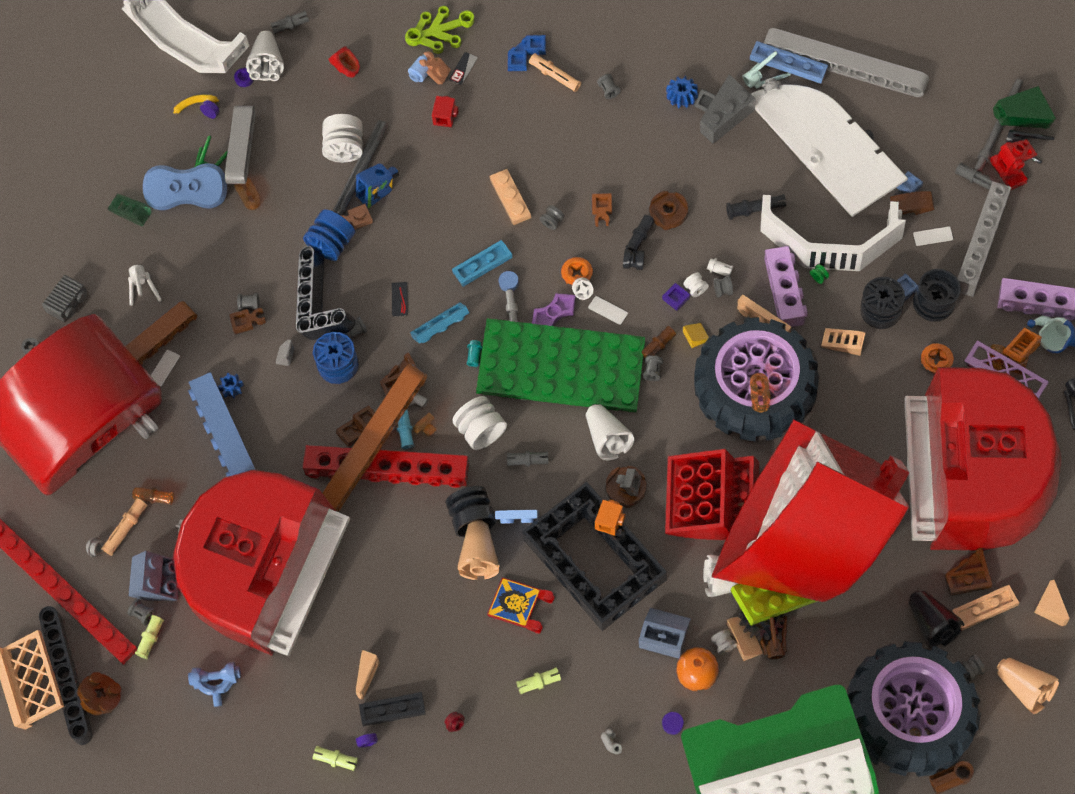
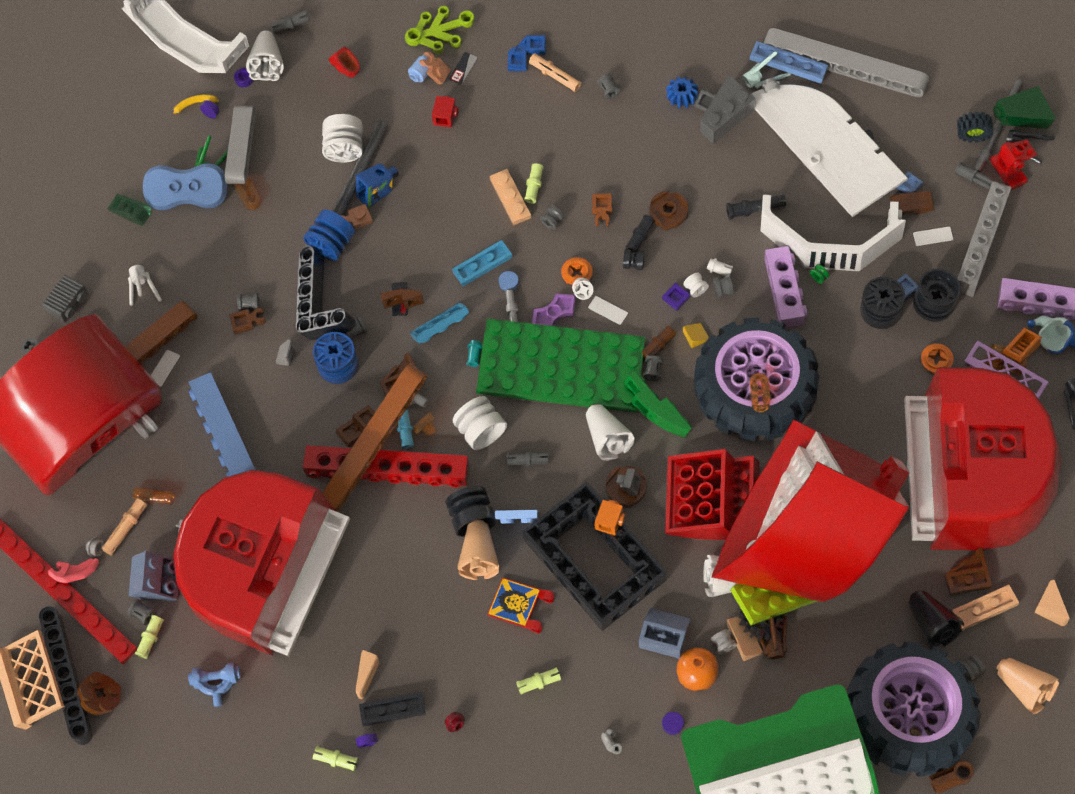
blue gear [218,373,244,399] -> none
light nougat plate [737,295,791,333] -> none
light nougat slope [821,328,865,356] -> none
none -> coral piece [48,558,100,583]
none -> reddish brown slope [380,289,424,309]
none -> yellowish green pin [524,163,544,204]
none -> green slope [624,371,692,438]
none -> black bush [957,112,993,143]

